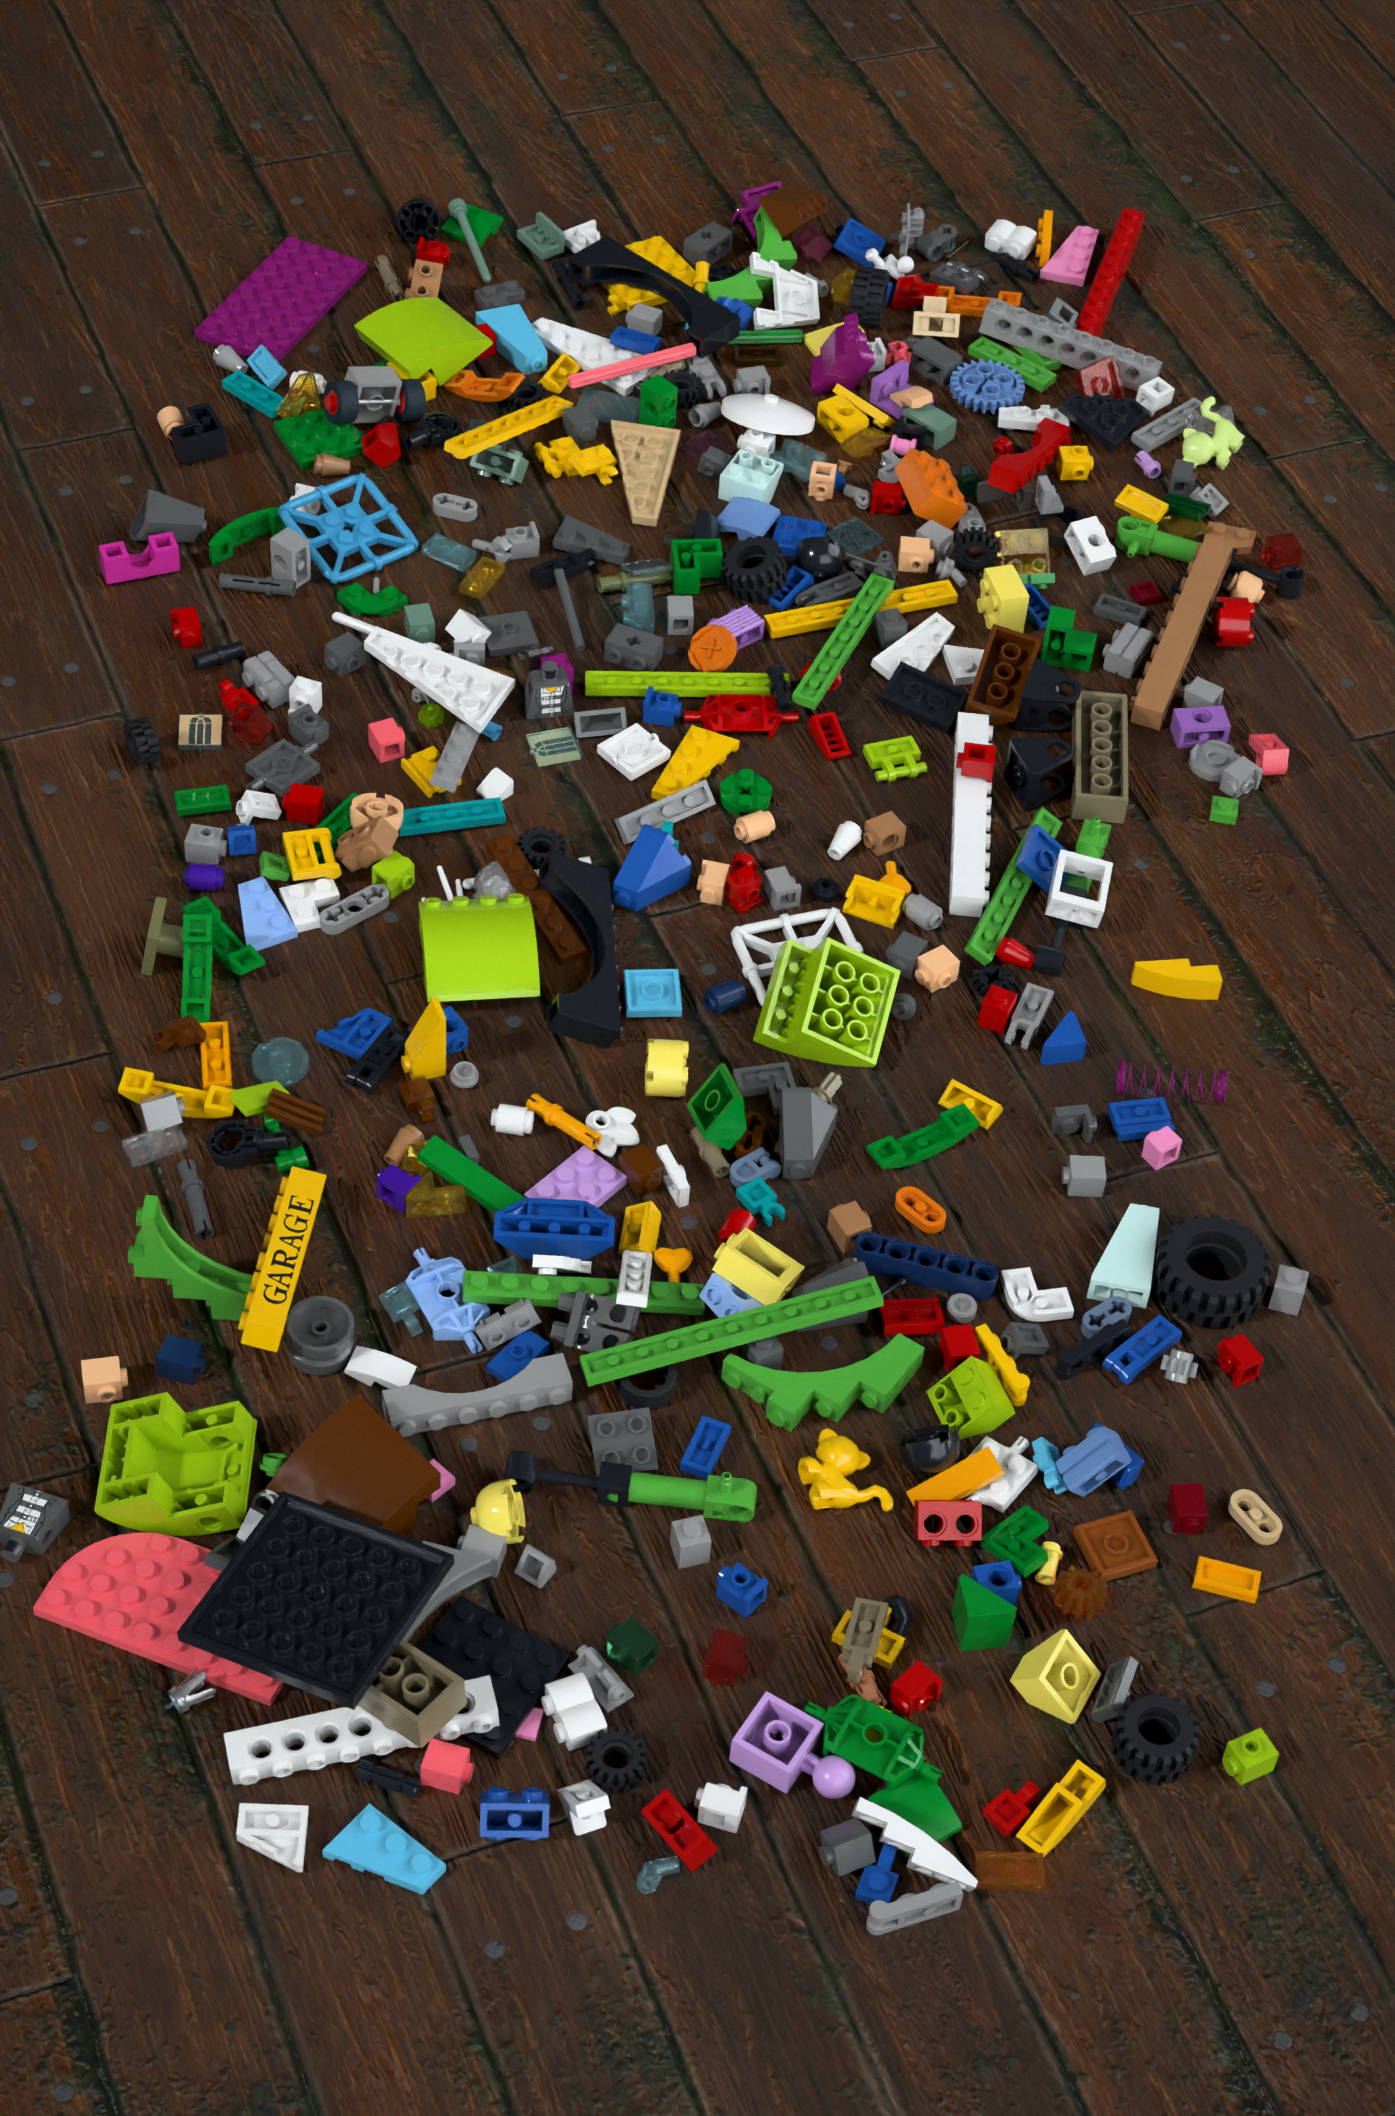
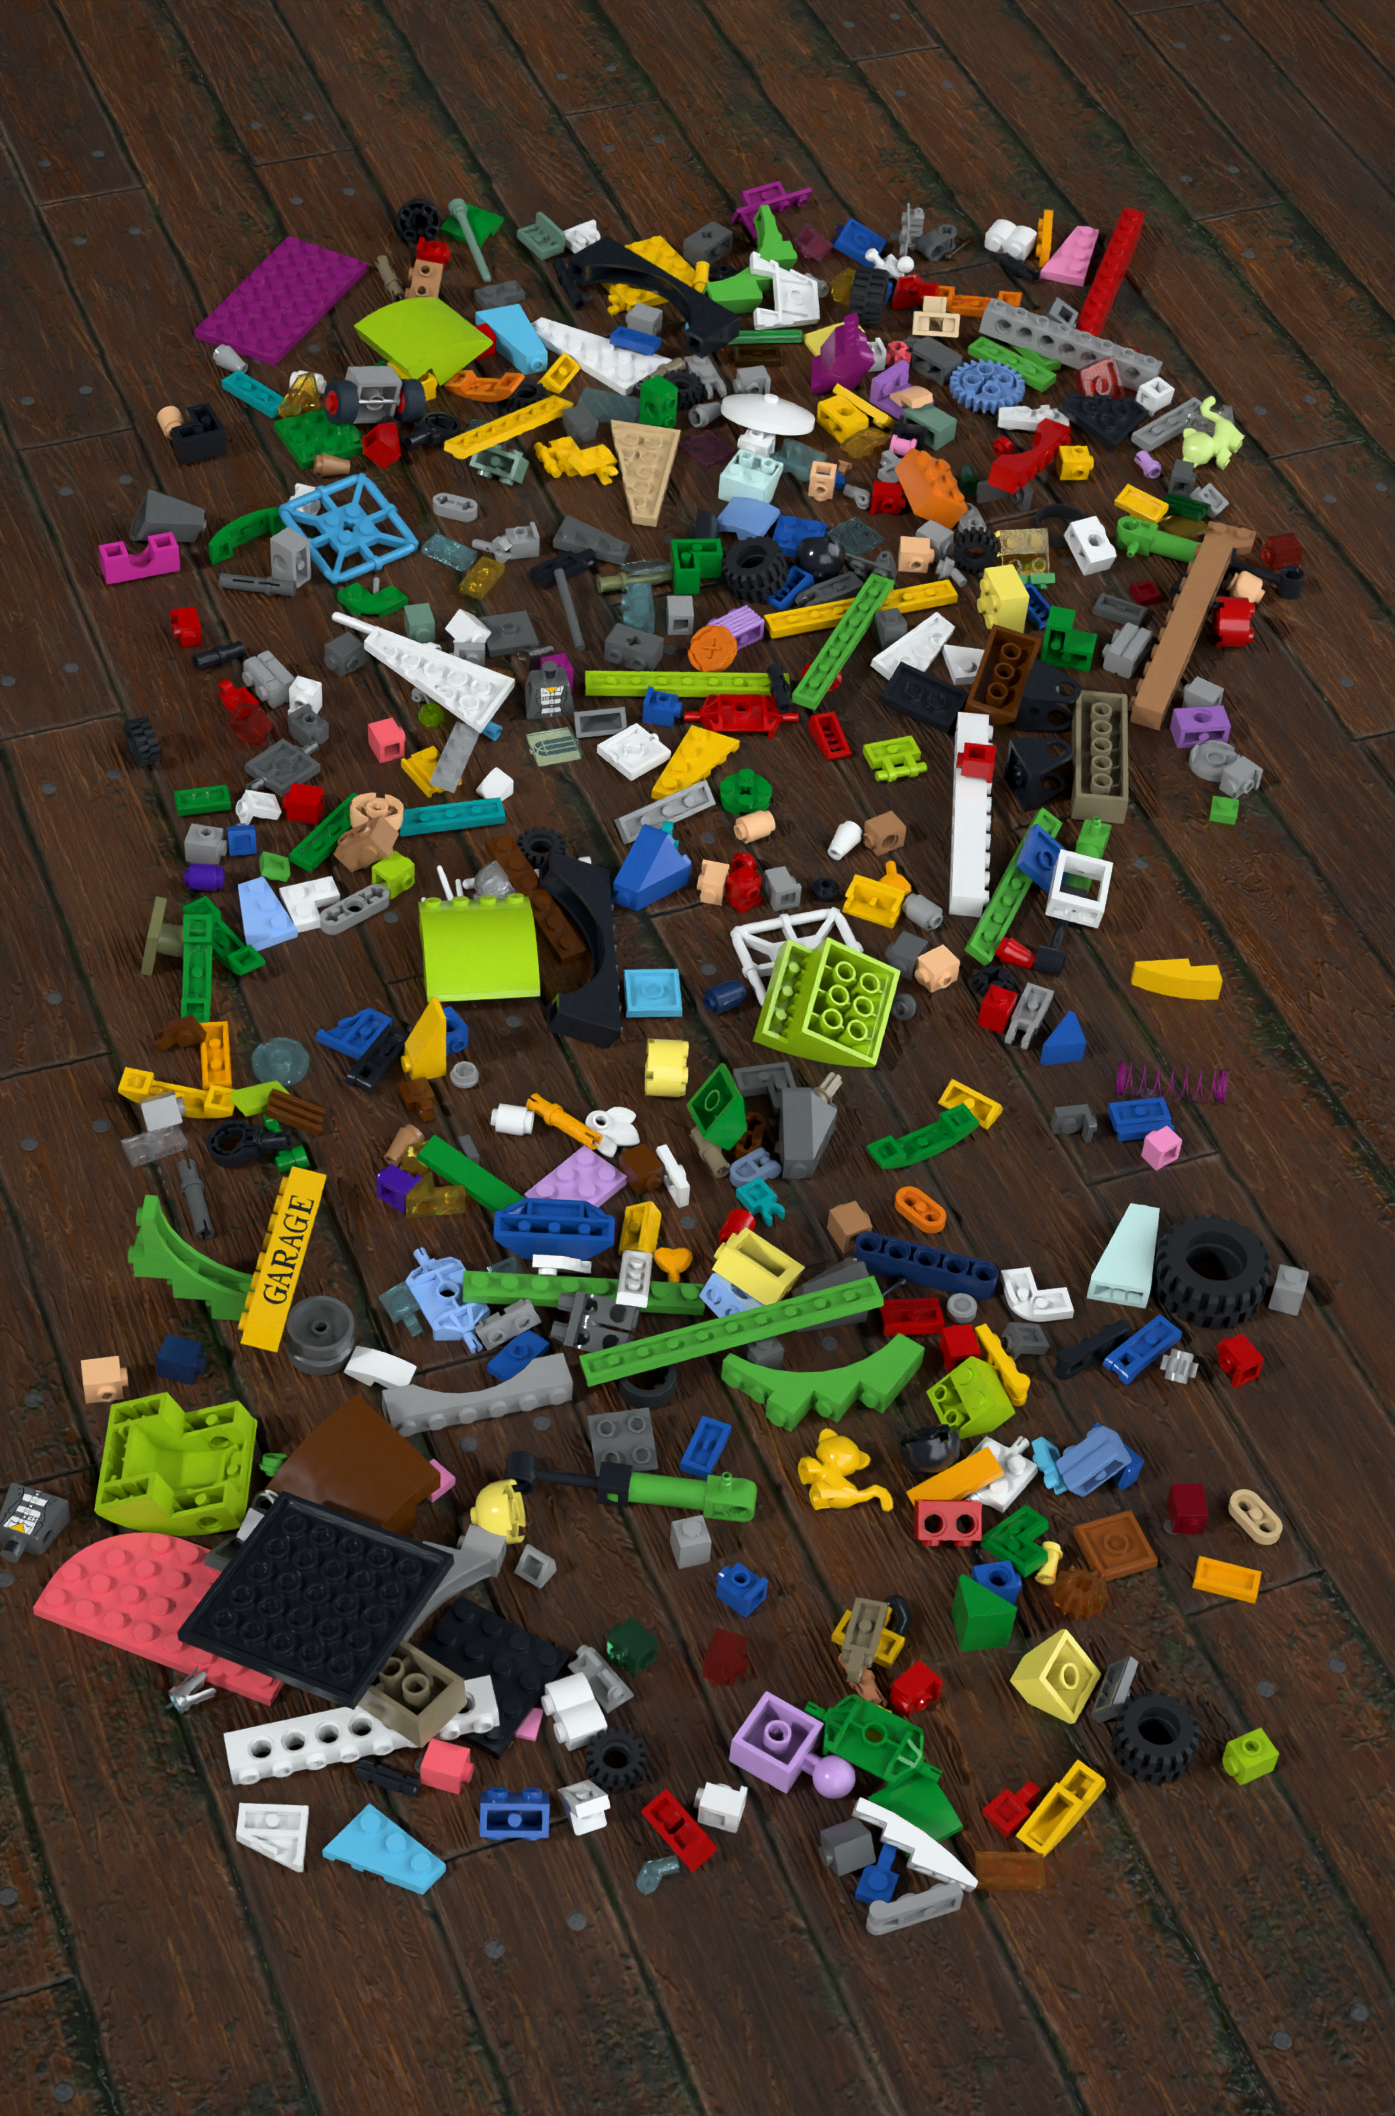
piece [178,713,223,751] -> none
medium azure tile [246,344,288,390] -> none
yellow plate [282,828,342,881] -> none
coral axle [567,343,696,389] -> none
dark grey bracket [697,446,732,481] -> none
blue plate [716,295,755,331] -> none
reddish brown slope [758,184,830,238] -> none
flat silver plate [930,260,988,295] -> none
light grey bracket [1034,475,1064,514] -> none
light grey brick [1062,1155,1107,1197] -> none
sand blue beam [1080,1296,1132,1338] -> none
coral plate [1249,734,1289,776] -> none

